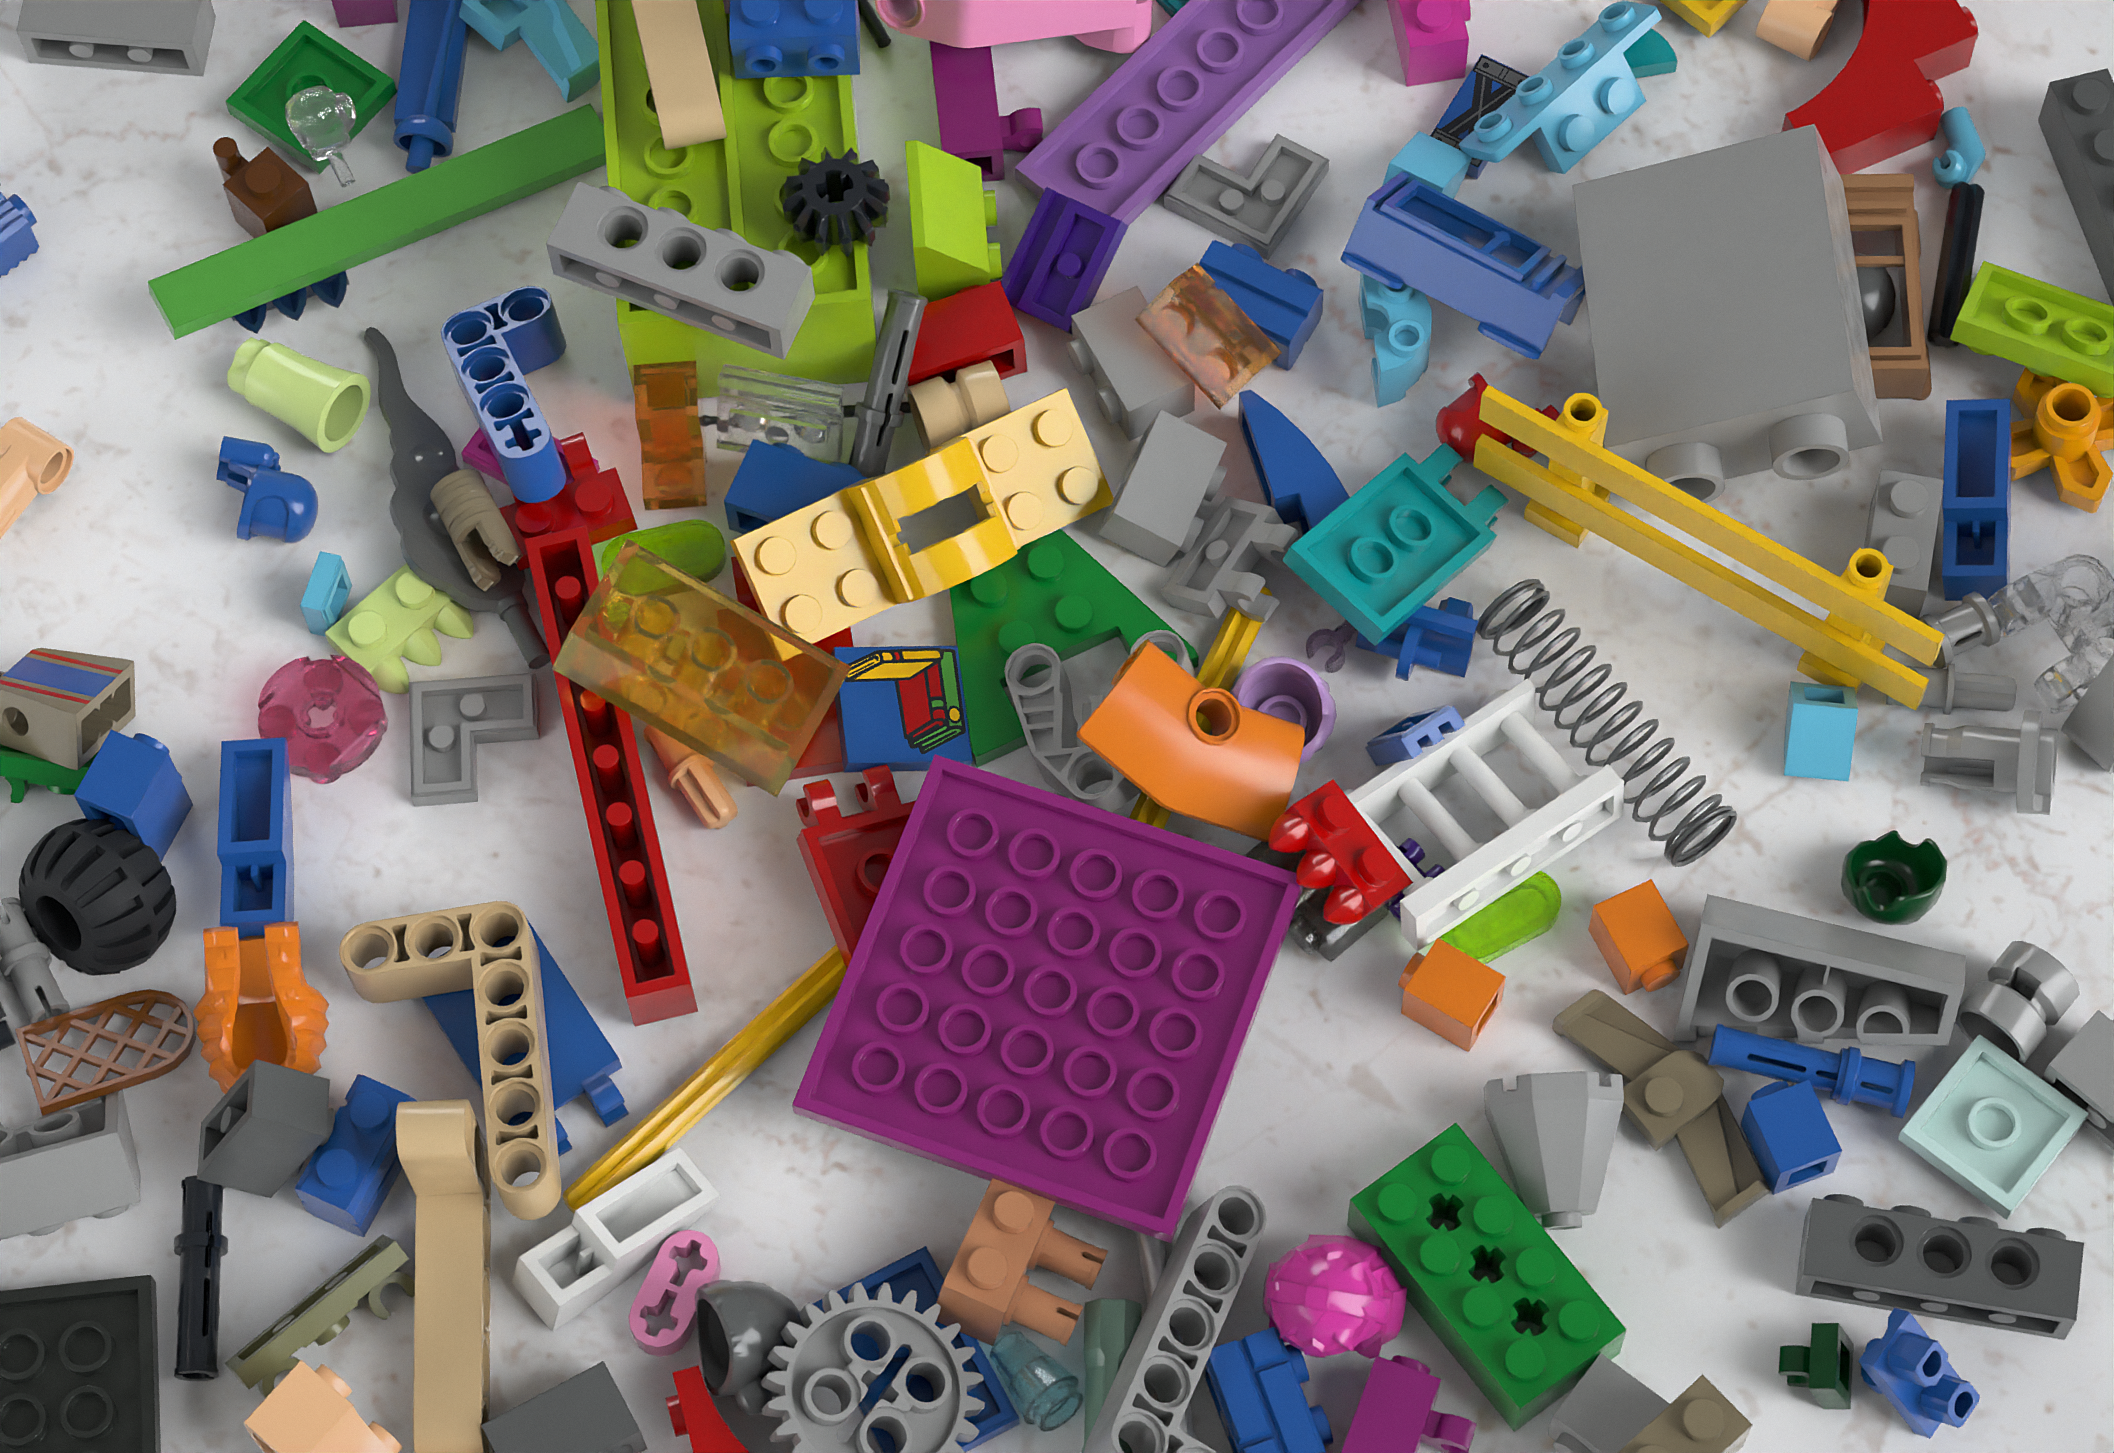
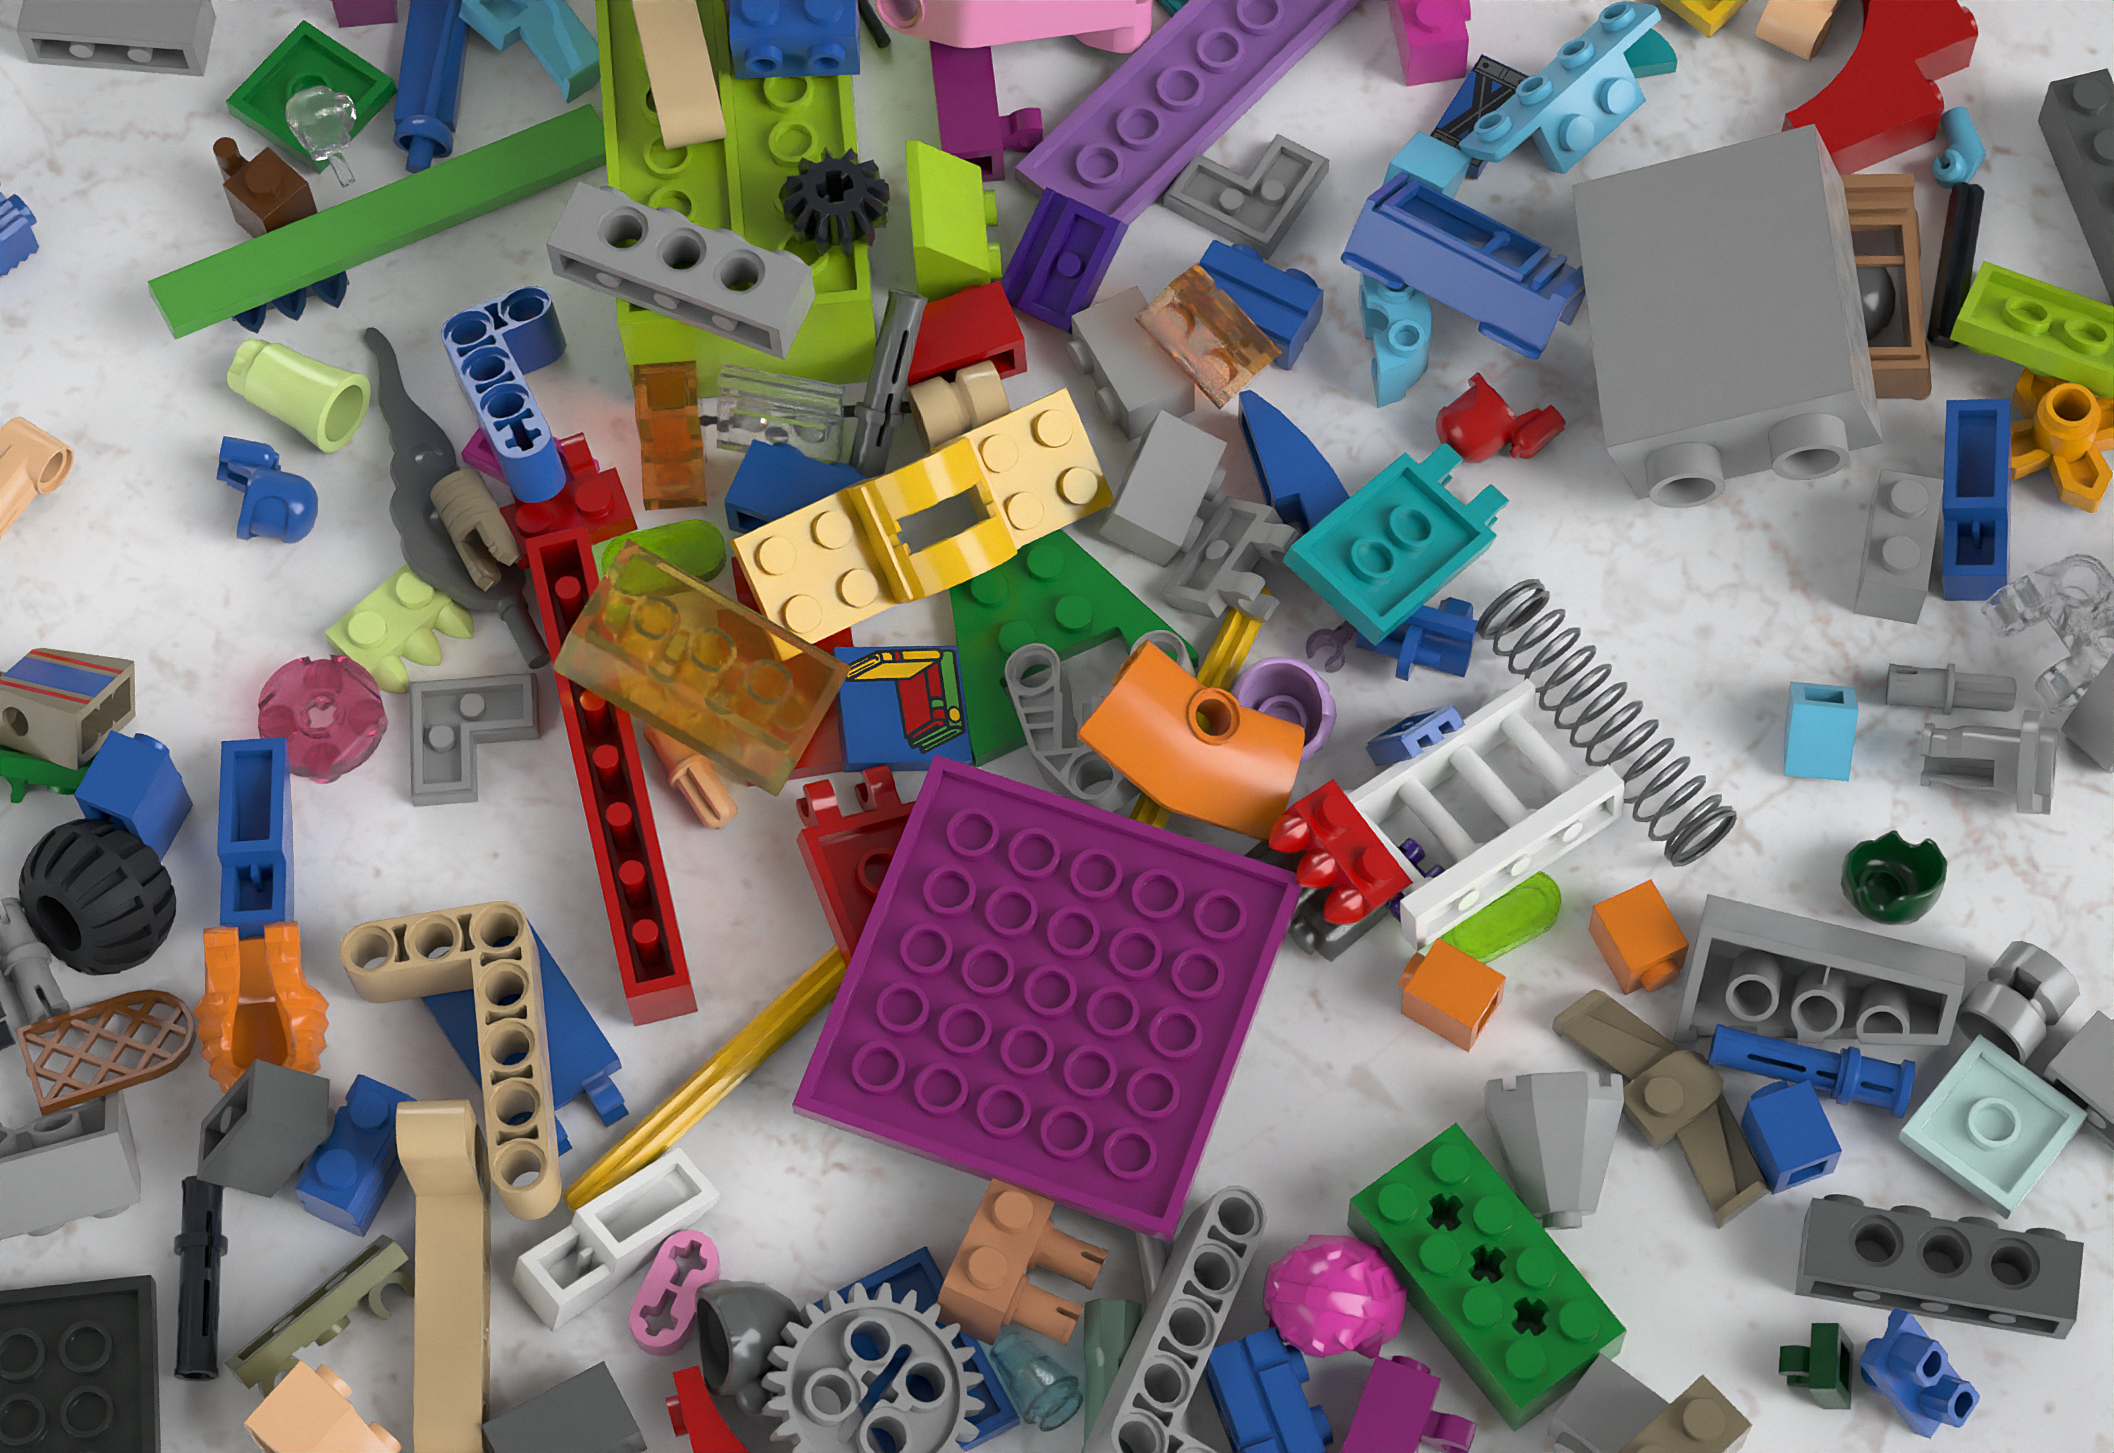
medium azure tile [300,551,352,637] -> none
yellow fence [1473,385,1945,711] -> none
light grey bush [1918,591,2001,669] -> none

